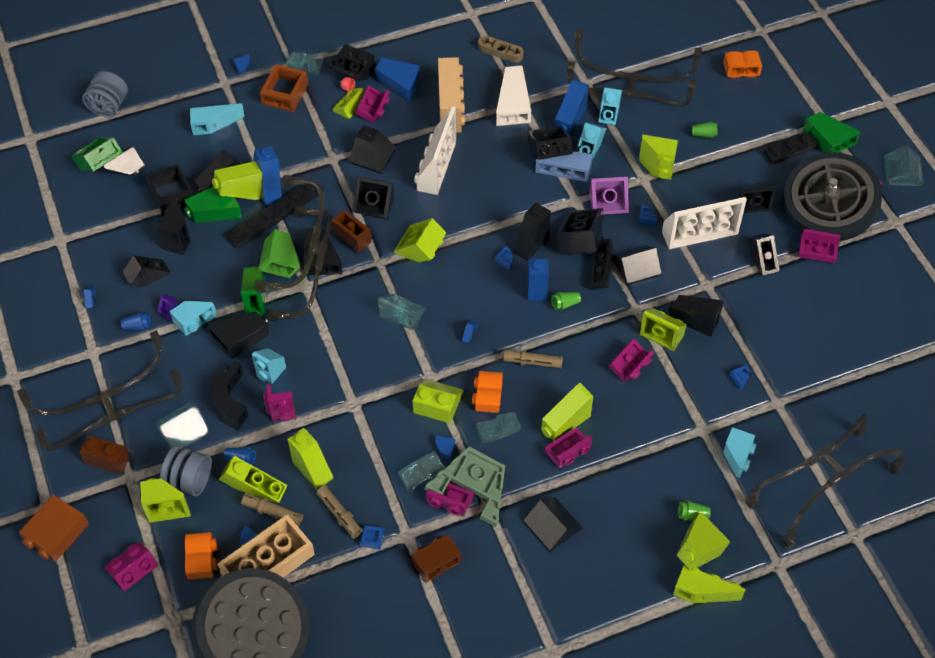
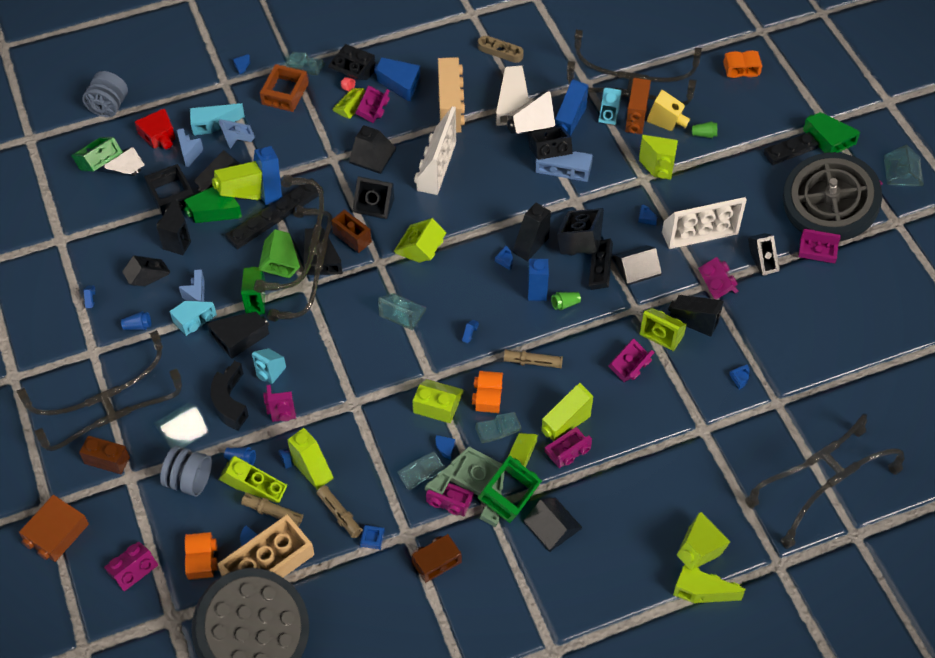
lime slope [140,478,191,523] -> none
dark purple tile [157,294,181,321] -> none
medium azure slope [576,123,606,160] -> none
medium lavender slope [590,176,629,214] -> none
bright green cone [678,500,711,521] -> none
medium azure slope [723,427,757,478] -> none
black slope [738,183,777,214] -> none
none -> red torso [135,108,175,149]
none -> medium blue slope [177,128,203,167]
none -> medium blue slope [179,269,205,302]
none -> medium blue slope [219,119,255,148]
none -> blue tile [278,448,293,469]
none -> green window [477,455,542,523]
none -> slope [507,91,555,133]
none -> lime slope [508,433,538,468]
none -> dark orange window [625,78,651,134]
none -> light yellow torso [647,90,690,131]
none -> magenta bracket [698,257,739,299]

